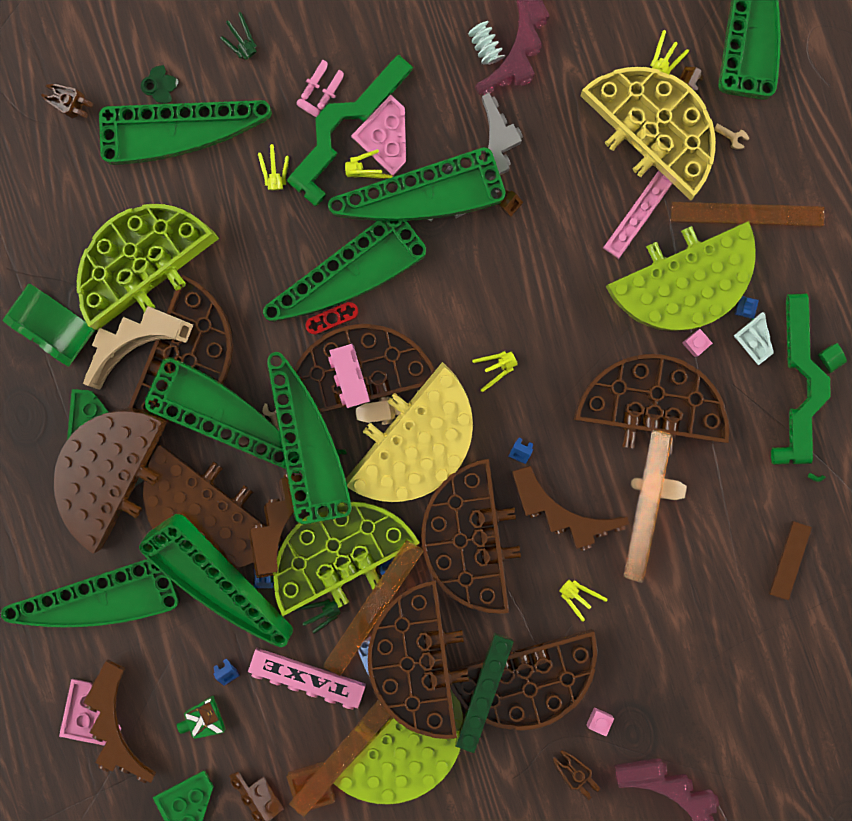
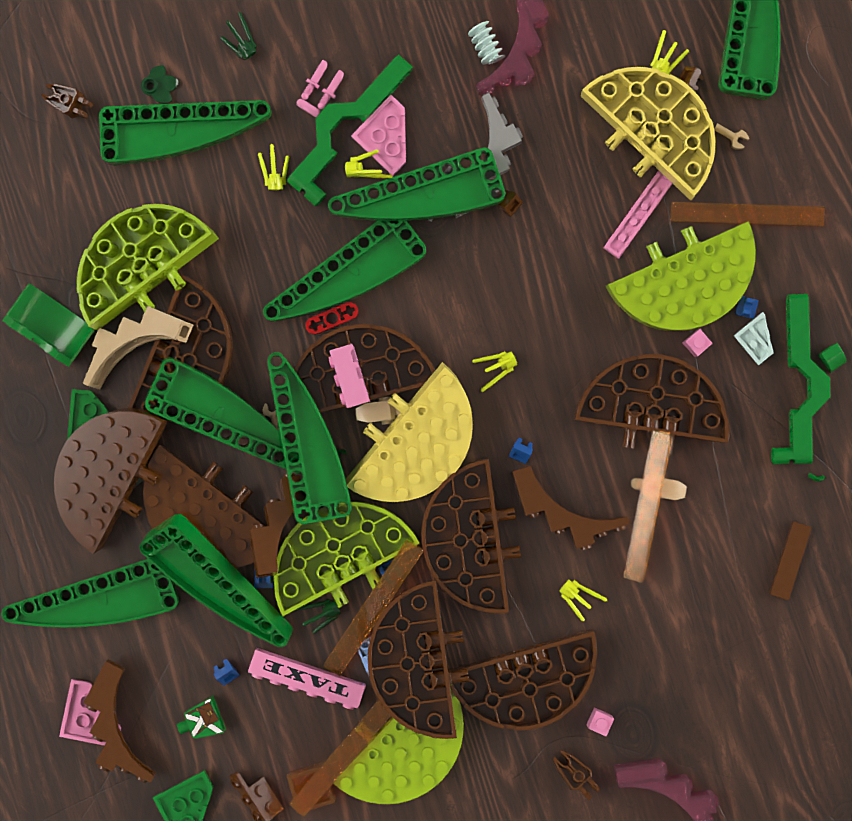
dark green brick [455,633,514,753] -> none

